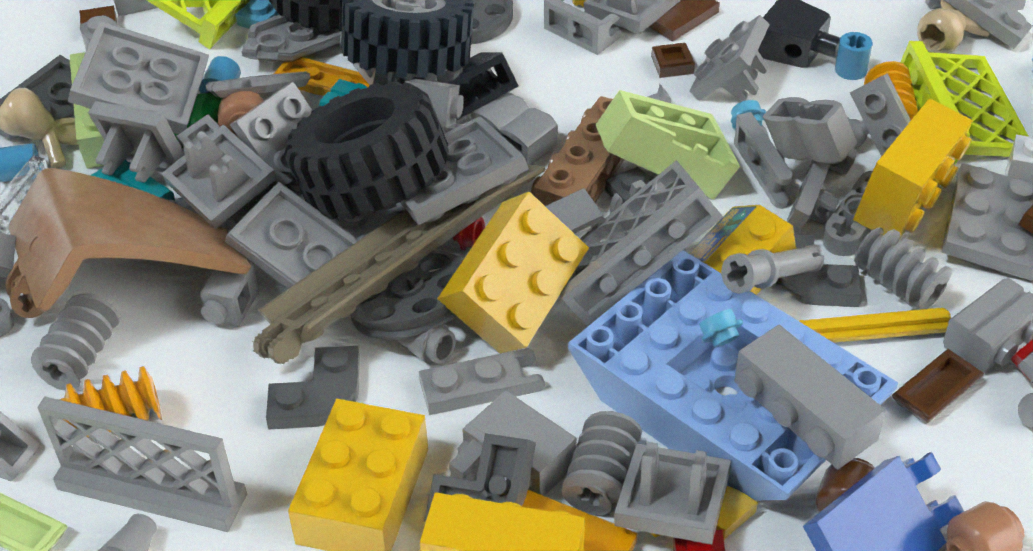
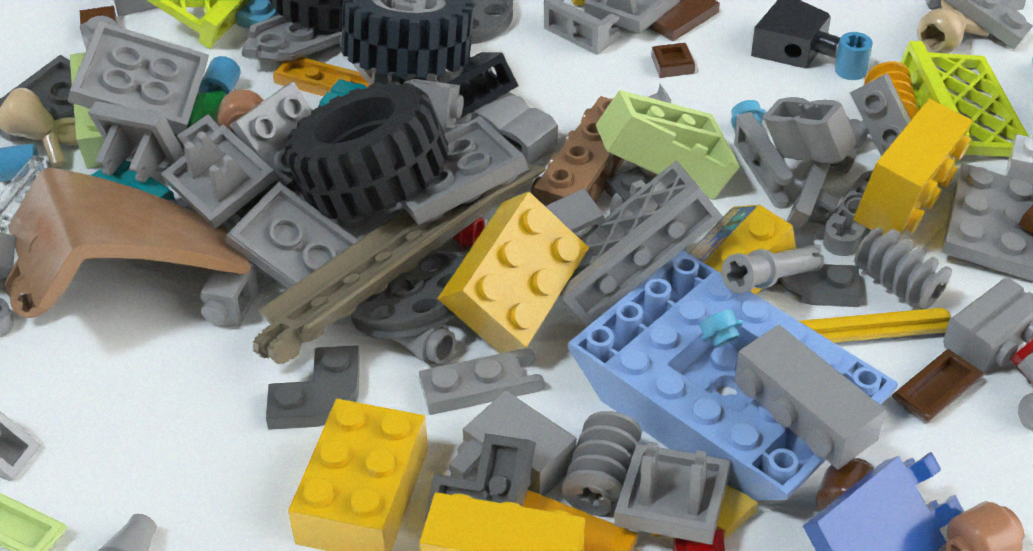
light grey piece [31,294,121,390] -> none
light grey fence [37,396,247,532] -> none
light orange piece [59,366,162,438] -> none
light grey tile [206,71,310,98] -> none
light grey plate [689,15,770,101] -> none

